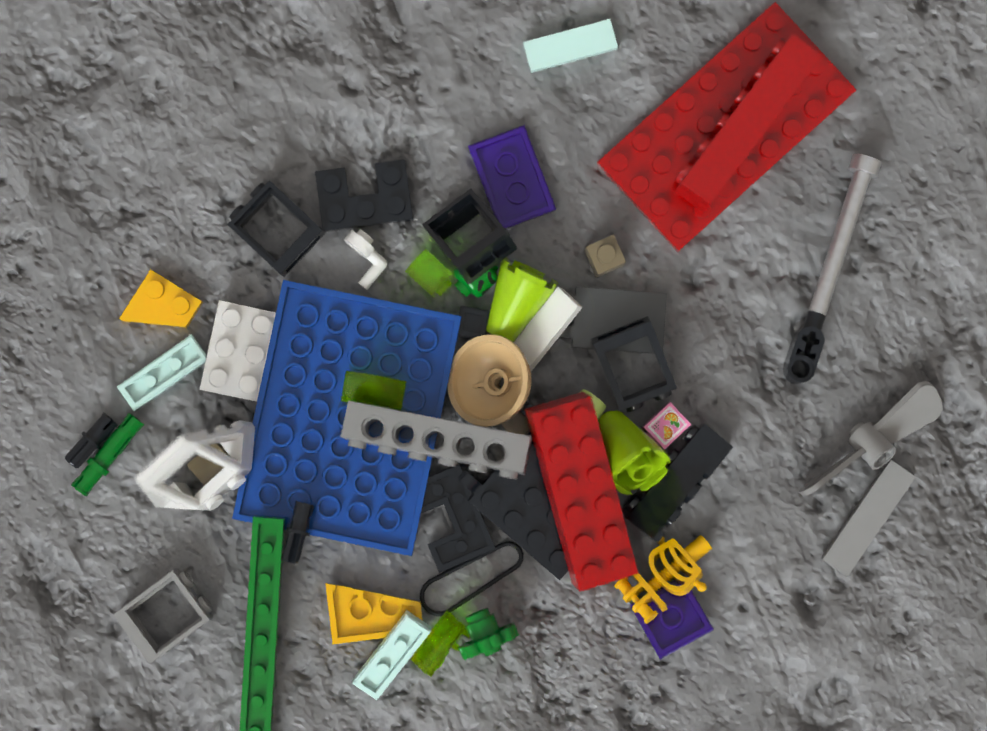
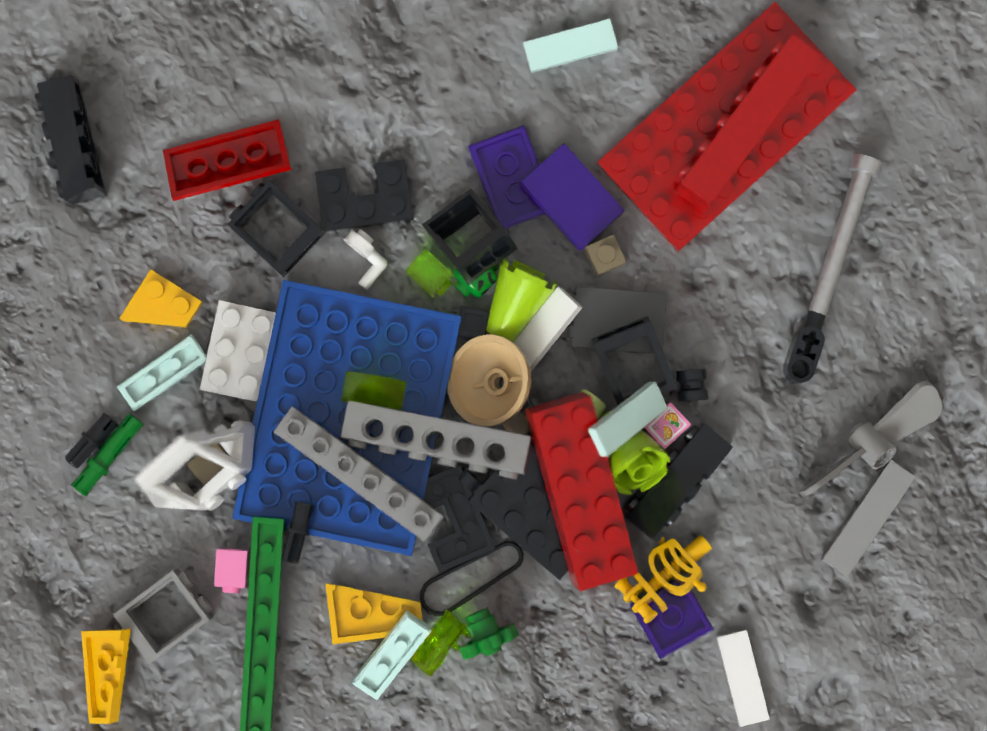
none -> black wedge [35,75,107,205]
none -> yellow wing [81,629,131,724]
none -> red slope [163,119,291,201]
none -> bright pink brick [214,548,251,593]
none -> light grey brick [274,407,445,542]
none -> dark purple tile [519,143,625,252]
none -> light aqua tile [588,382,668,456]
none -> black wheel [676,369,709,402]
none -> white tile [716,629,770,727]

